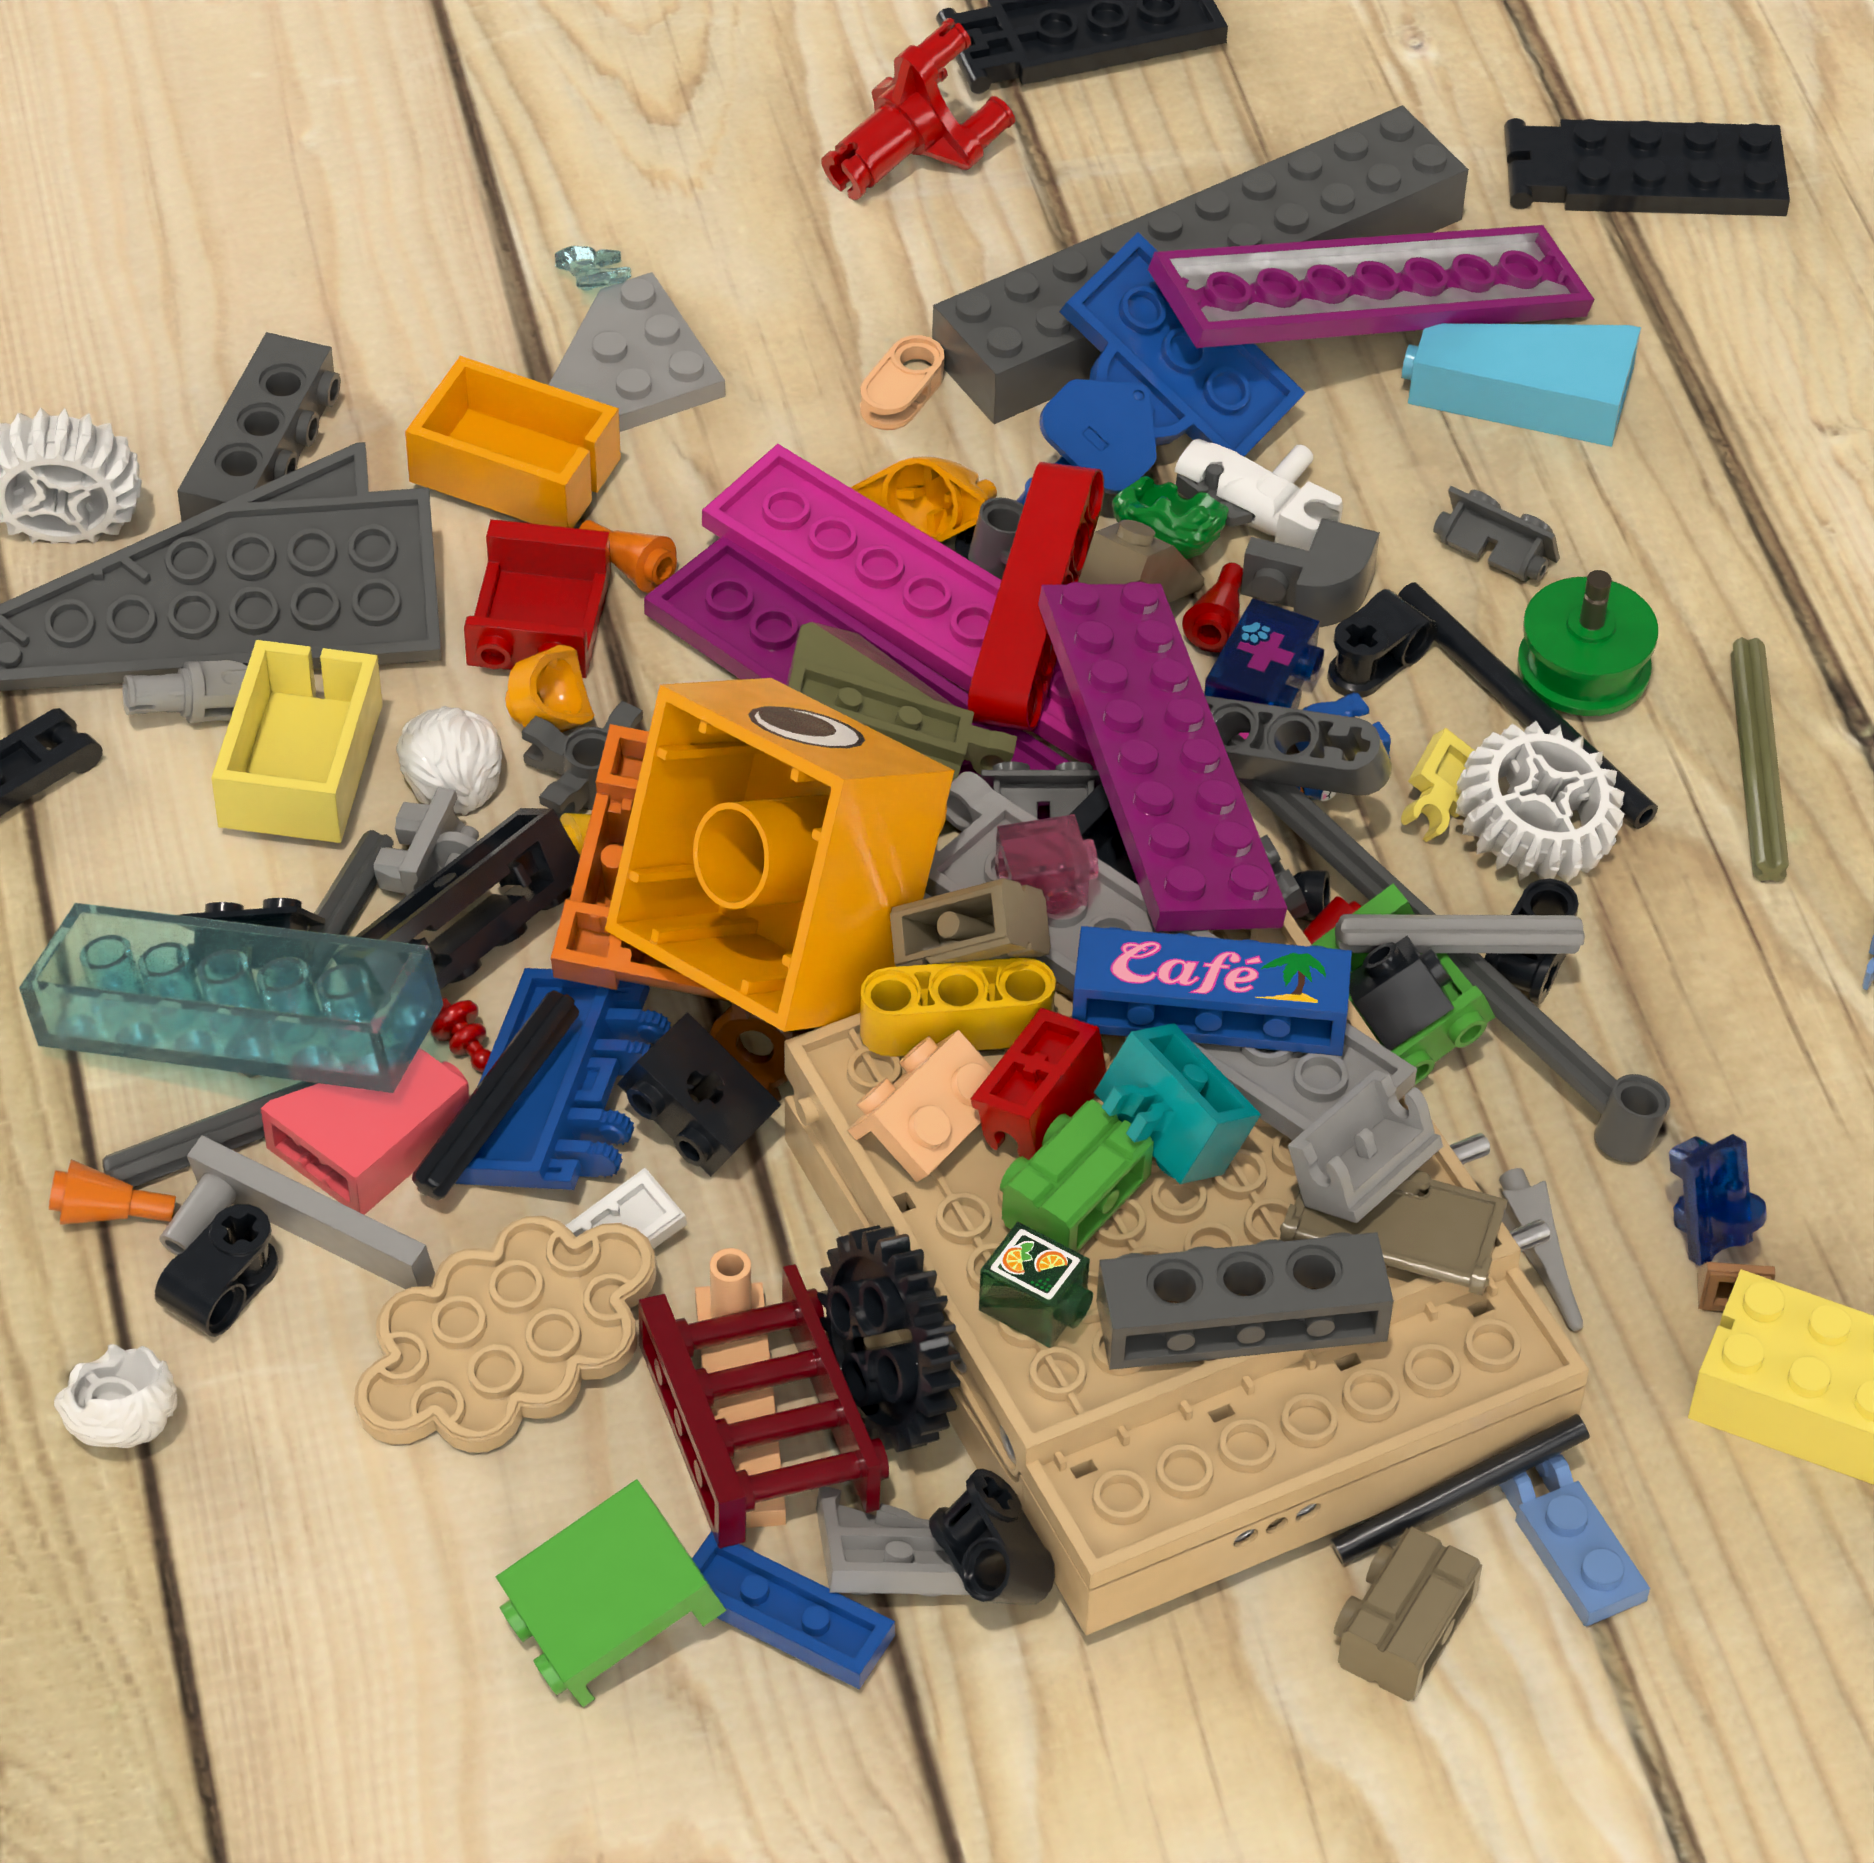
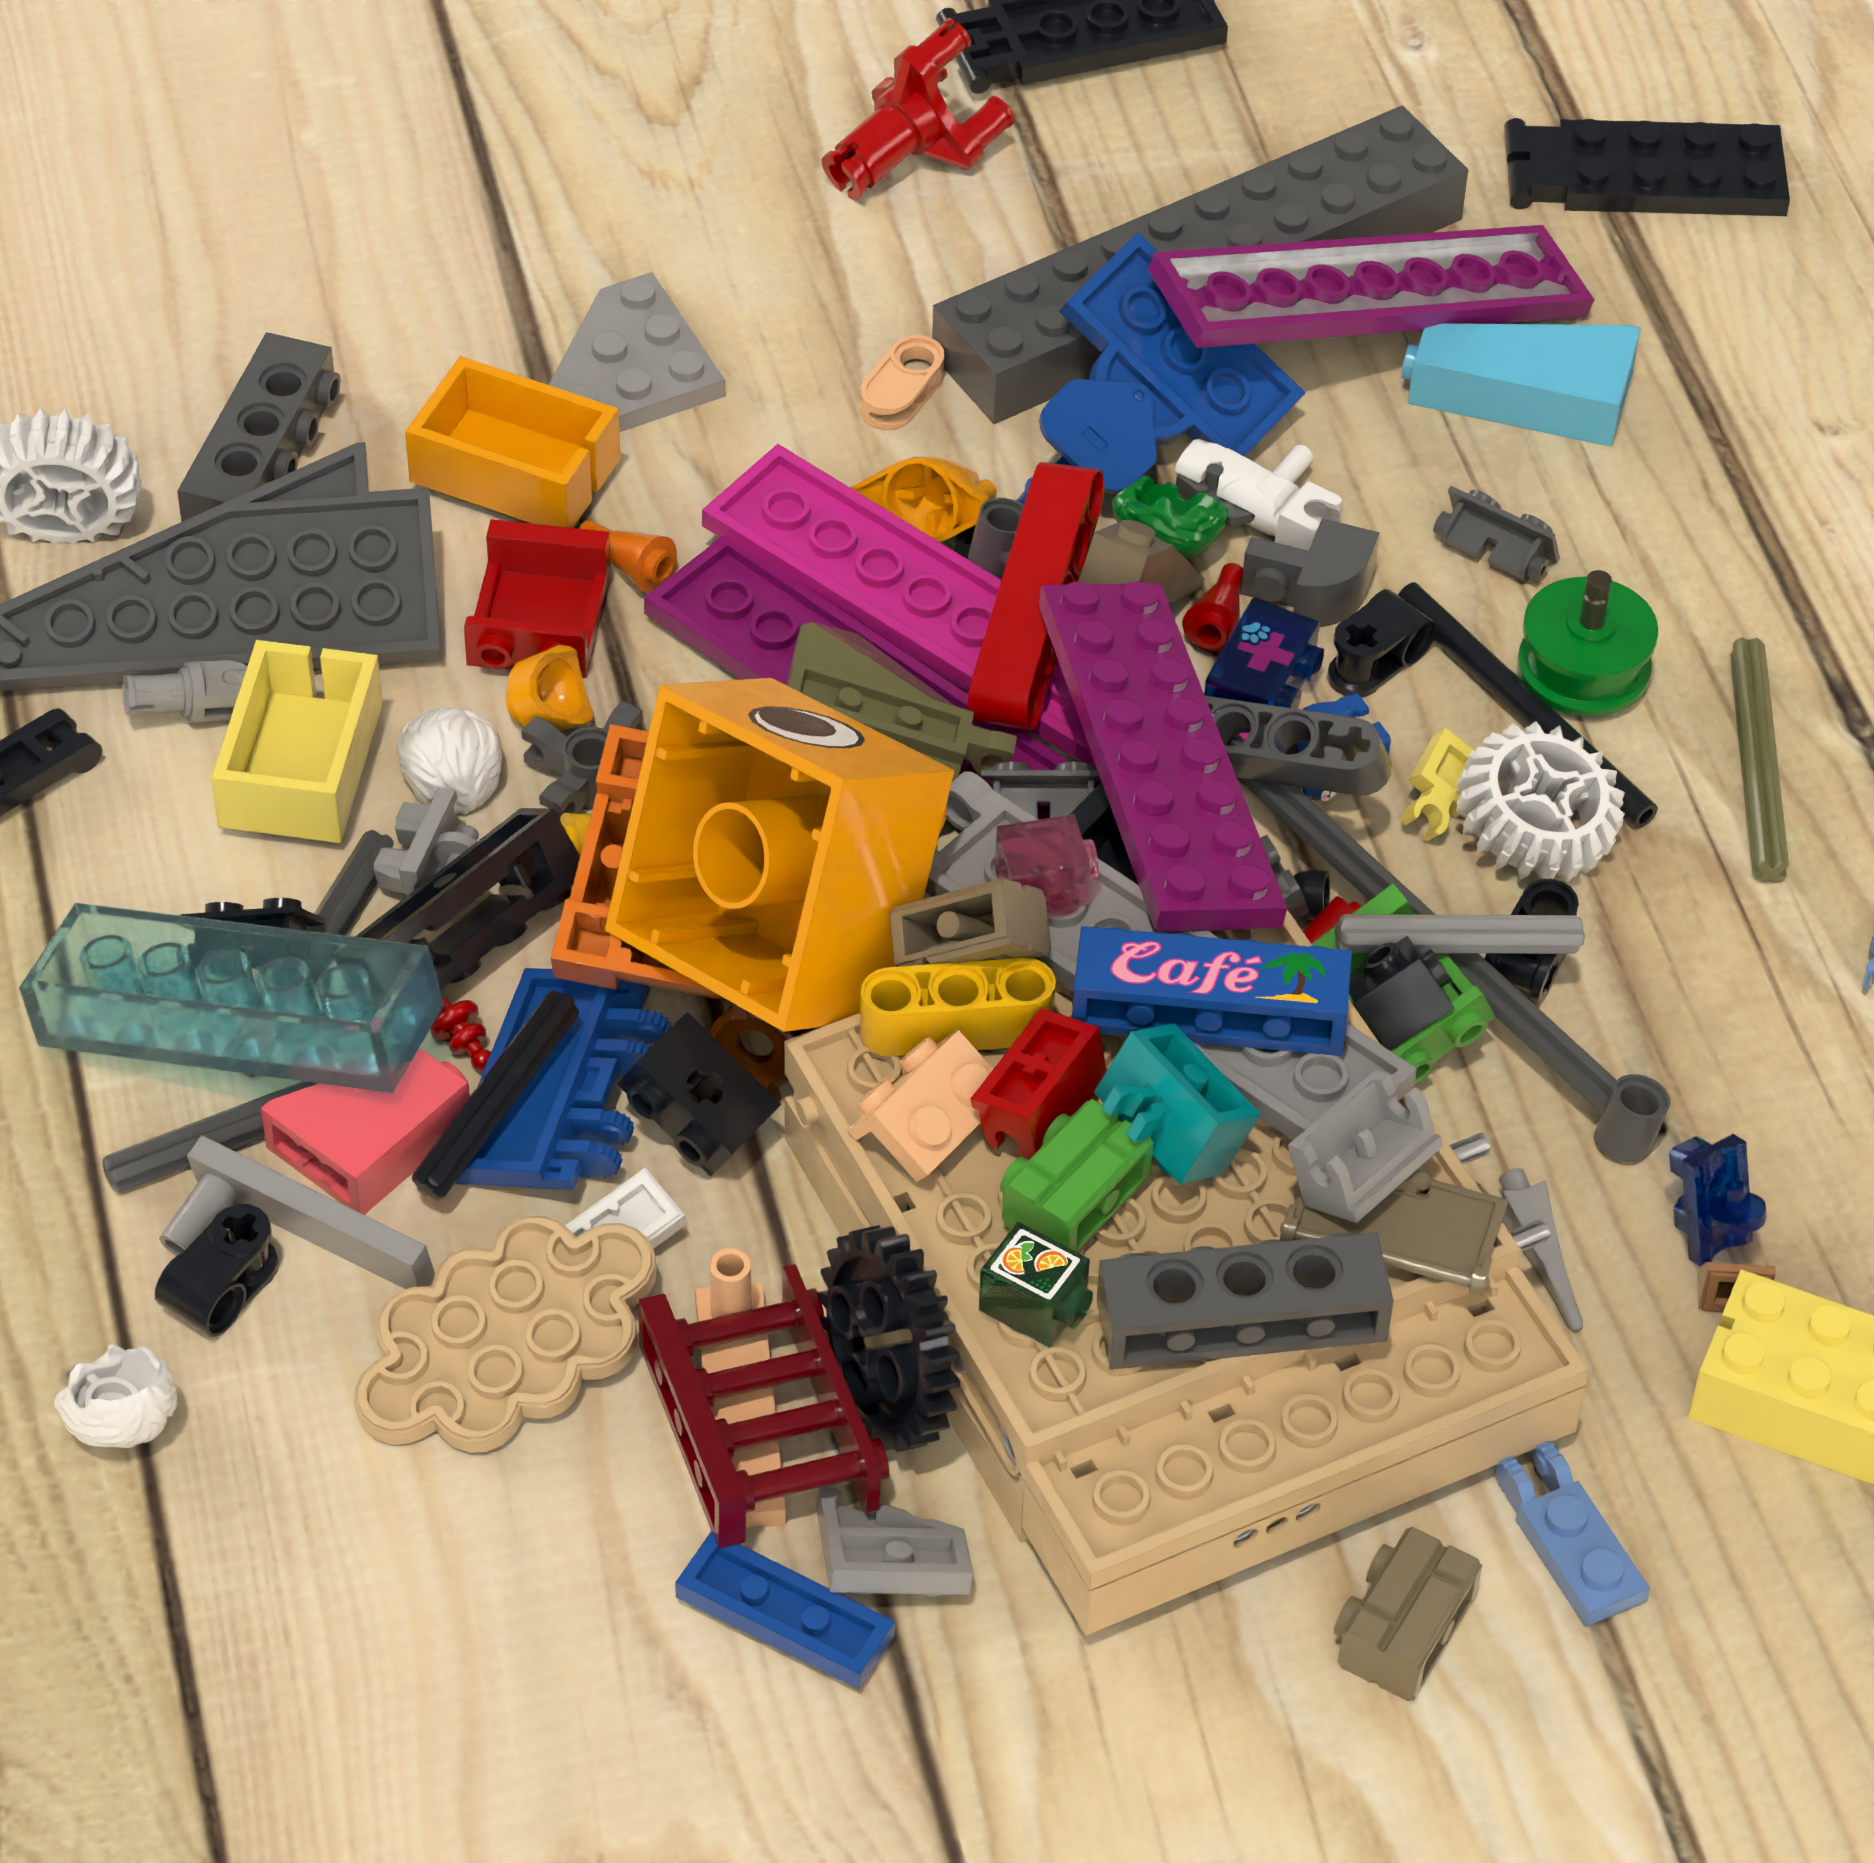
orange cone [49,1159,176,1225] -> none
bright green panel [495,1479,727,1707] -> none
clear light blue piece [555,246,631,290] -> none
black piece [929,1469,1055,1605] -> none
black bar [1330,1414,1590,1565] -> none

